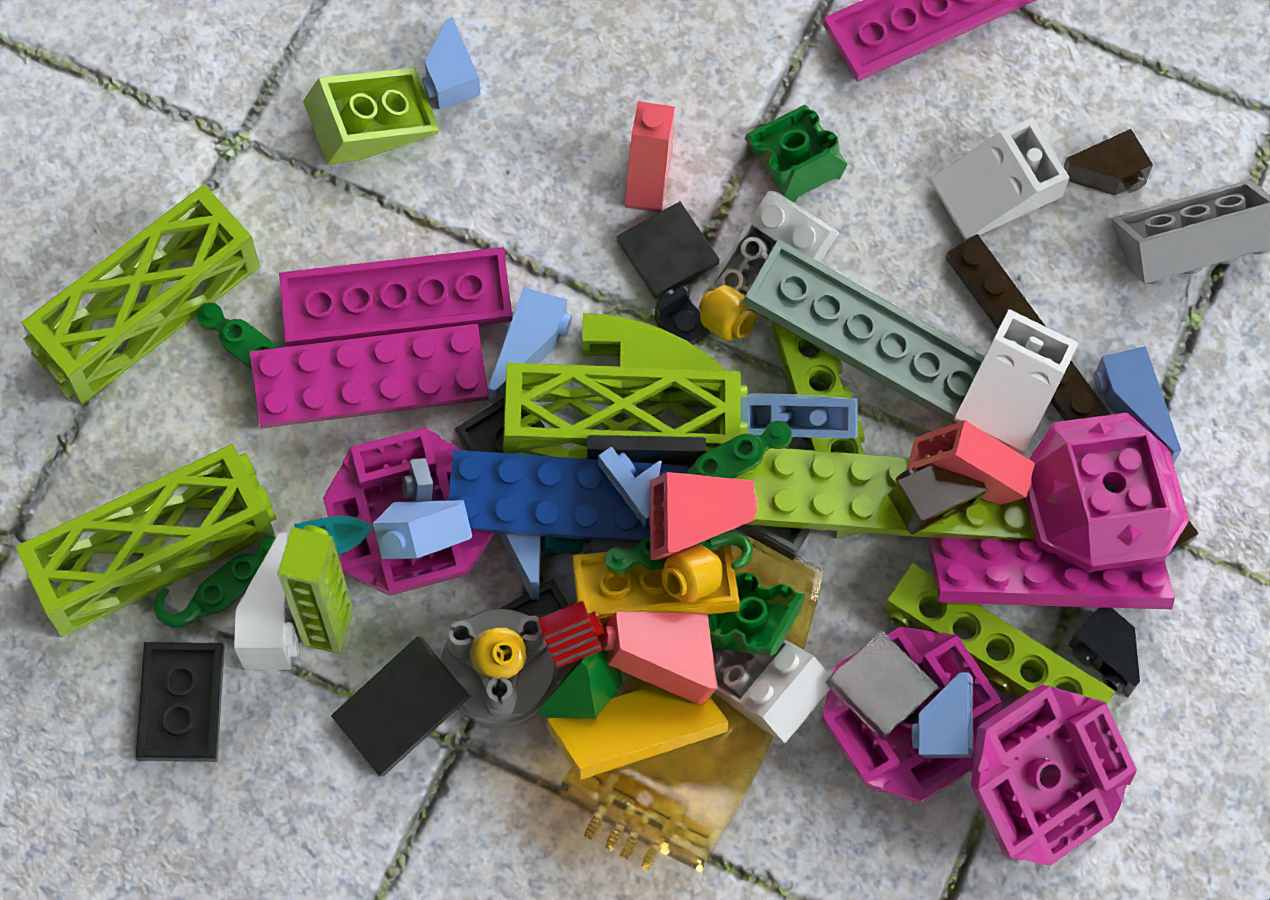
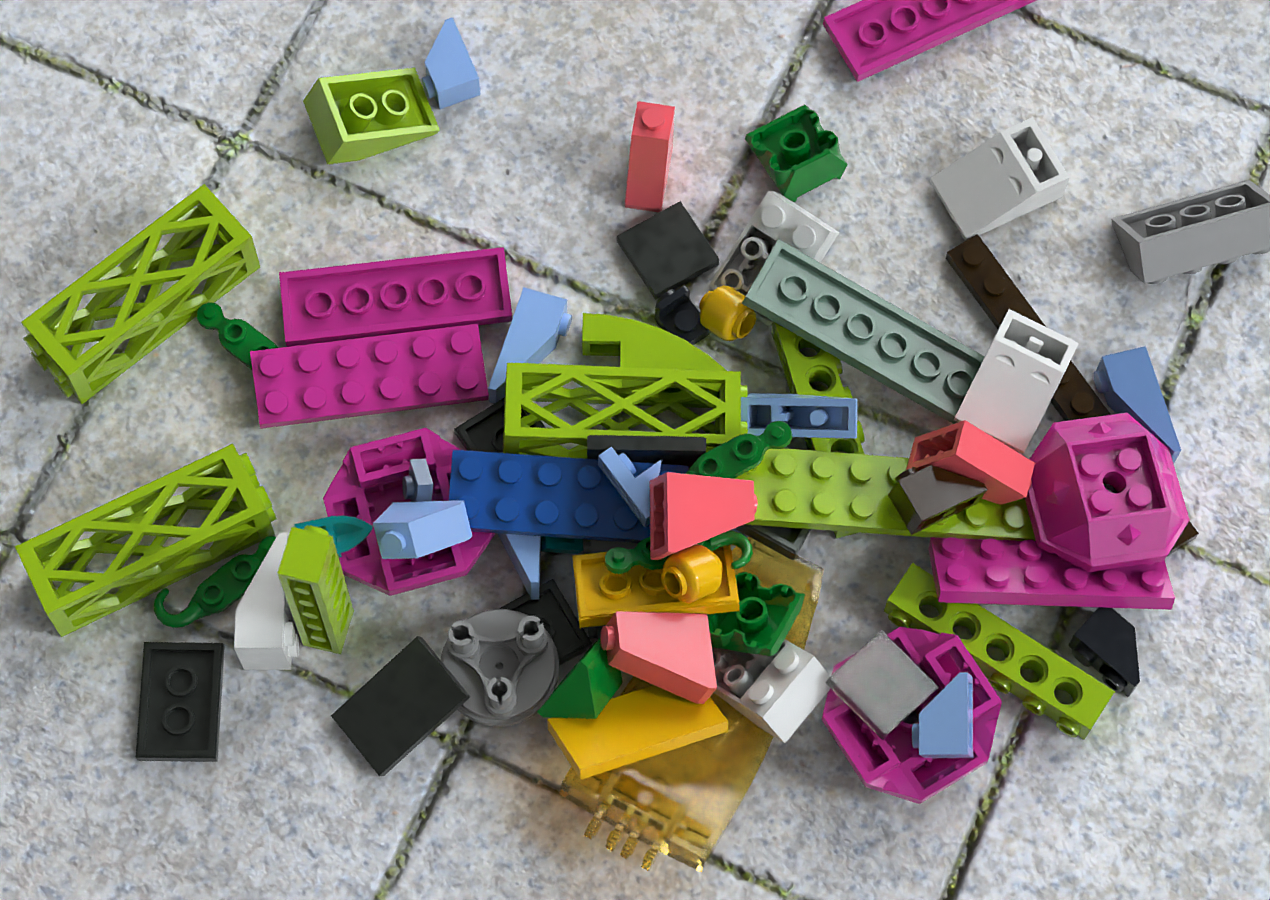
yellow head [470,627,526,680] -> none
red brick [539,601,605,669] -> none
dark pink piece [970,684,1137,866] -> none
dark brown slope [1063,129,1153,195] -> none

